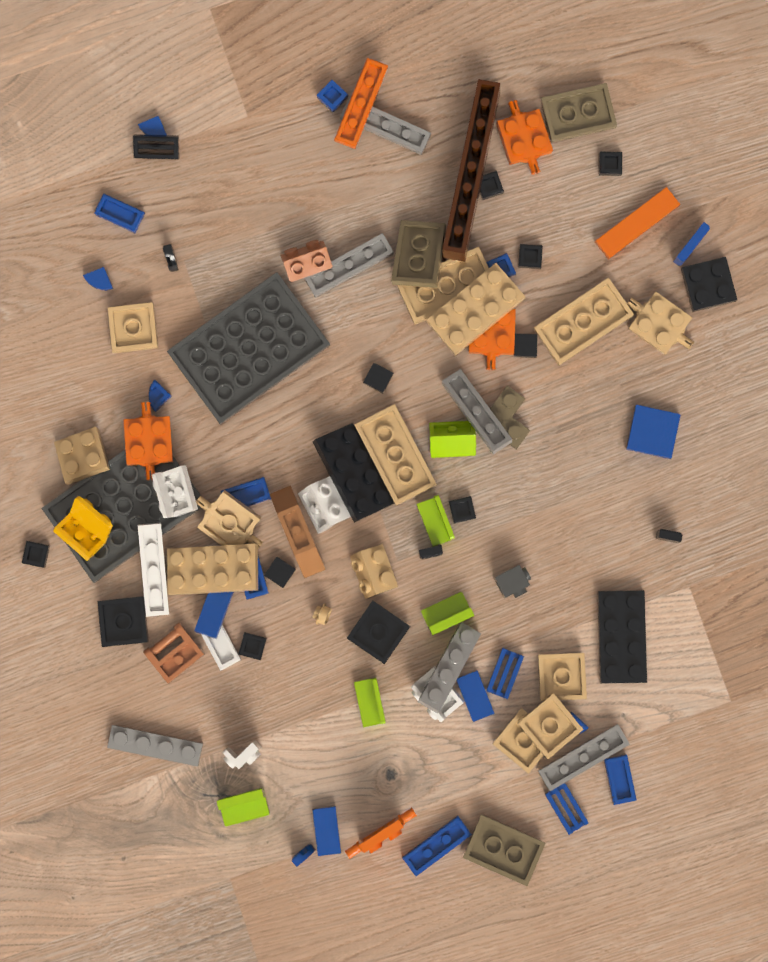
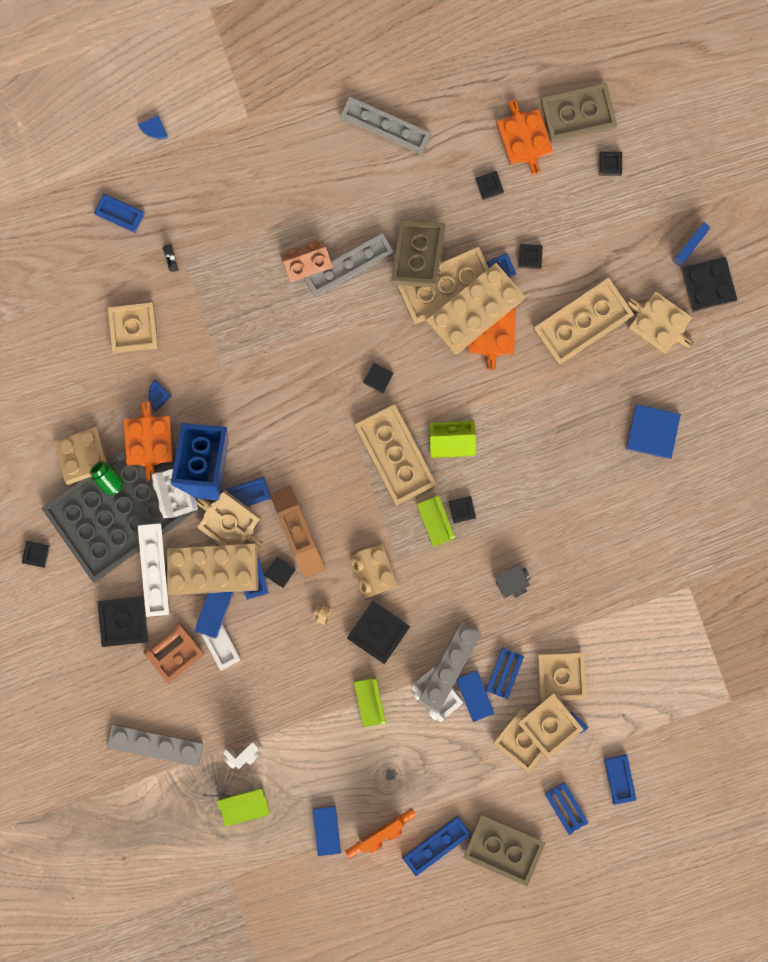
yellow bracket [53,496,113,561] -> none
blue tile [83,267,113,291] -> none
black tile [133,134,179,159] -> none
dark grey plate [167,272,330,425] -> none
black tile [238,632,267,660] -> none
blue tile [292,844,315,867] -> none
white bracket [298,476,351,534] -> none
black plate [313,423,394,523] -> none
blue plate [317,80,348,112] -> none
orange tile [334,58,388,149] -> none
black tile [419,545,443,560] -> none
lime panel [421,592,474,636] -> none
reddish brown brick [442,79,500,262] -> none
light grey plate [442,369,512,454] -> none
dark tan plate [490,386,530,450] -> none
black tile [514,334,537,358] -> none
light grey plate [538,724,630,791] -> none
orange tile [595,187,680,260] -> none
black plate [598,590,647,684] -> none
black tile [656,529,683,543] -> none
none -> green brick [90,461,123,495]
none -> blue slope [171,423,229,500]

